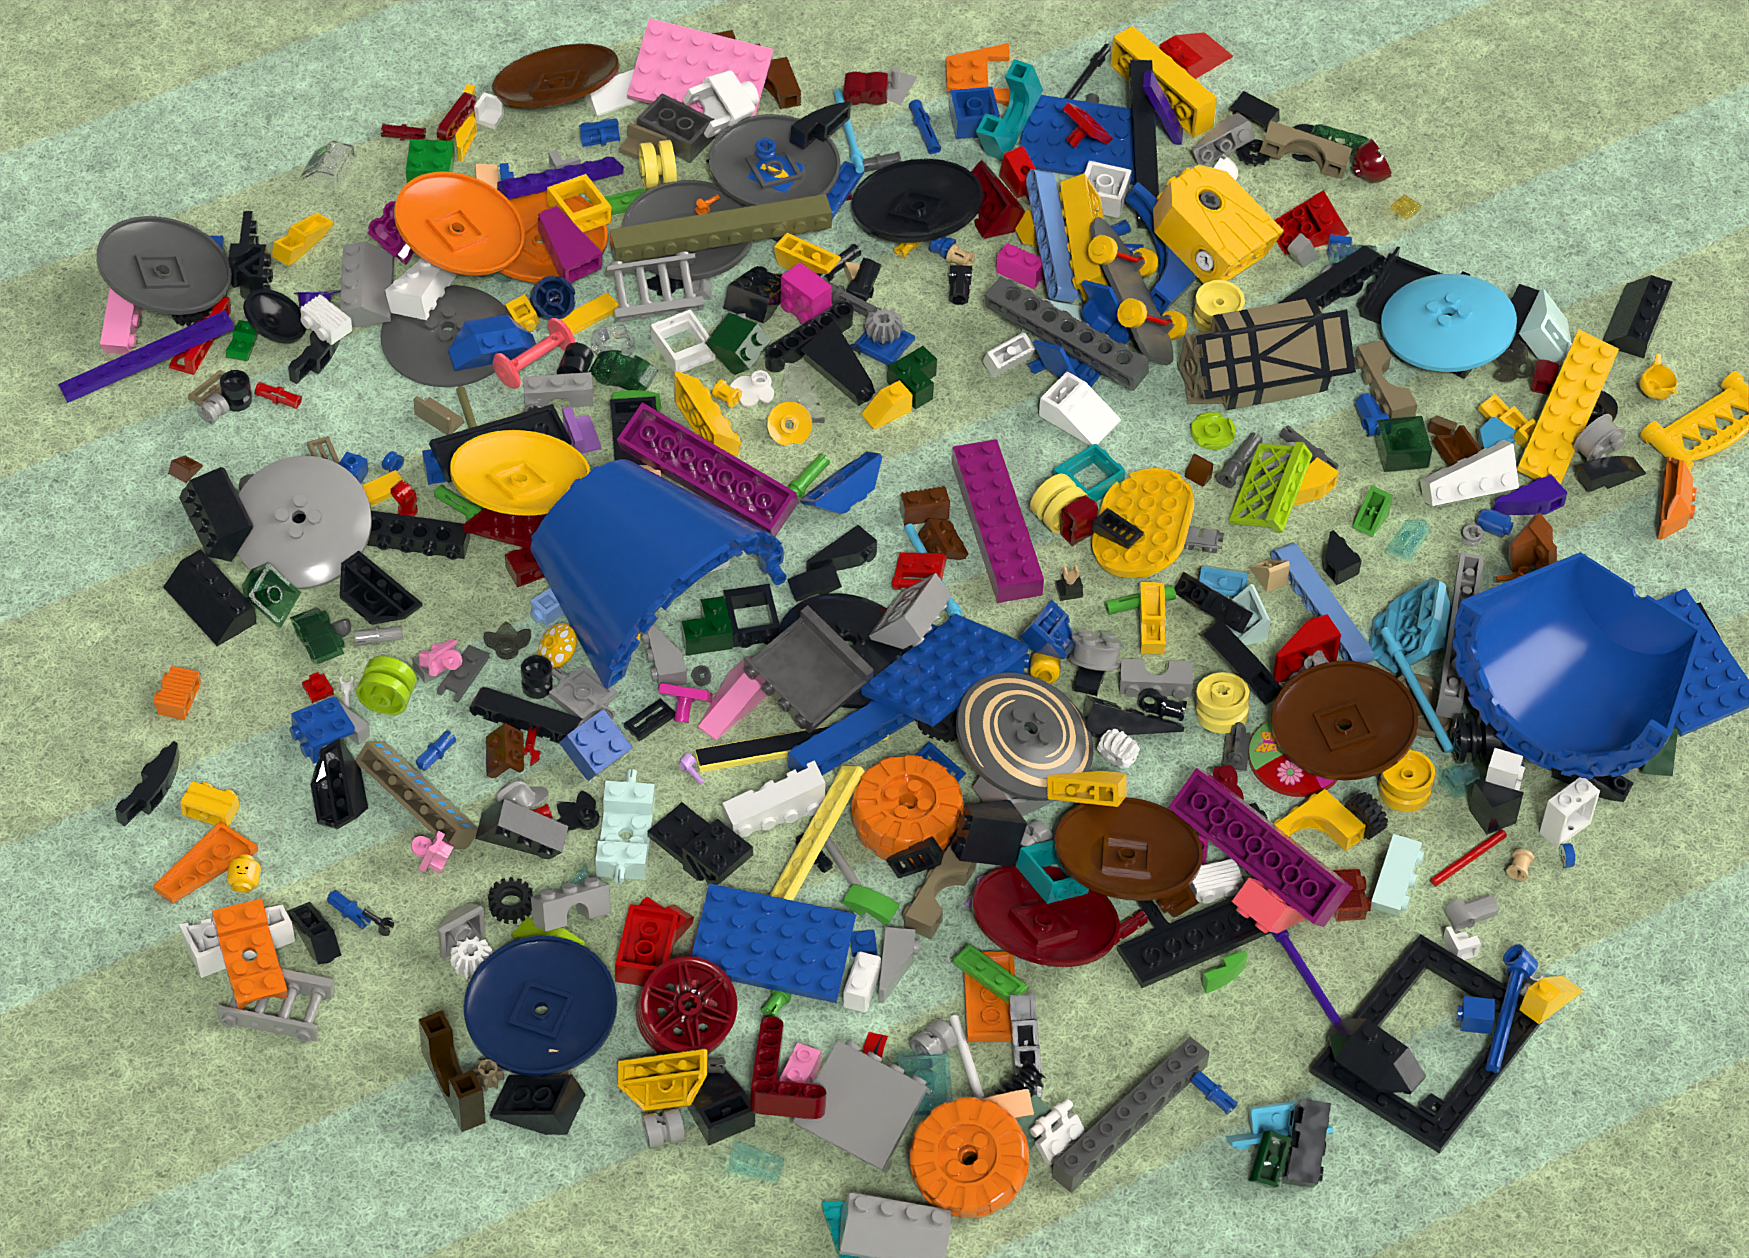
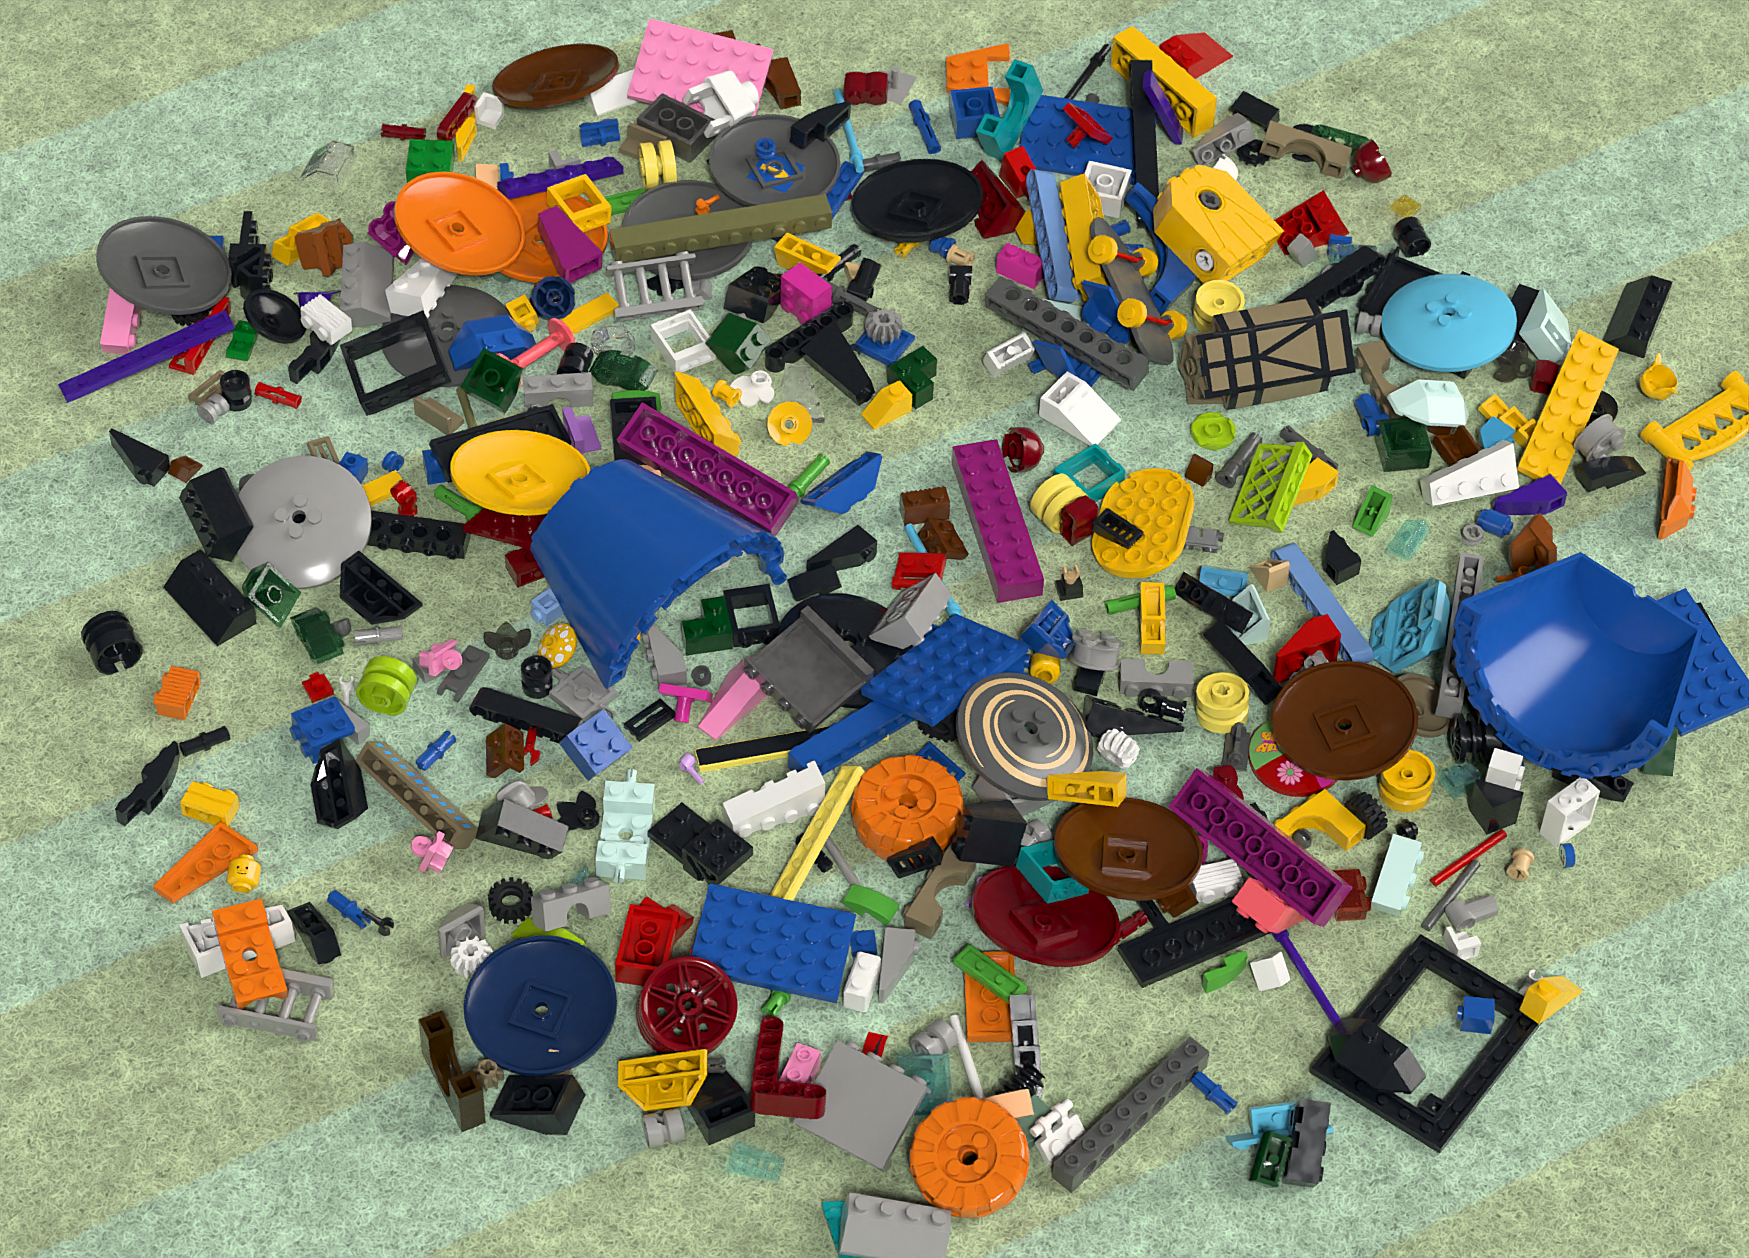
medium azure bar [1380,627,1453,753] -> none
blue piece [1485,944,1538,1073] -> none
none -> black wheel [81,611,143,675]
none -> black slope [109,428,170,487]
none -> black pin [179,726,230,757]
none -> dark orange piece [295,218,353,276]
none -> black window [340,310,451,416]
none -> dark green slope [461,348,522,413]
none -> dark red cylinder [1002,427,1045,473]
none -> white panel [1250,952,1290,991]
none -> dark grey hinge [1293,829,1312,849]
none -> light grey wheel [1356,312,1382,337]
none -> light aqua wedge [1387,380,1469,427]
none -> black wheel [1393,216,1431,258]
none -> black plate [1396,819,1418,840]
none -> dark grey bar [1421,859,1481,932]

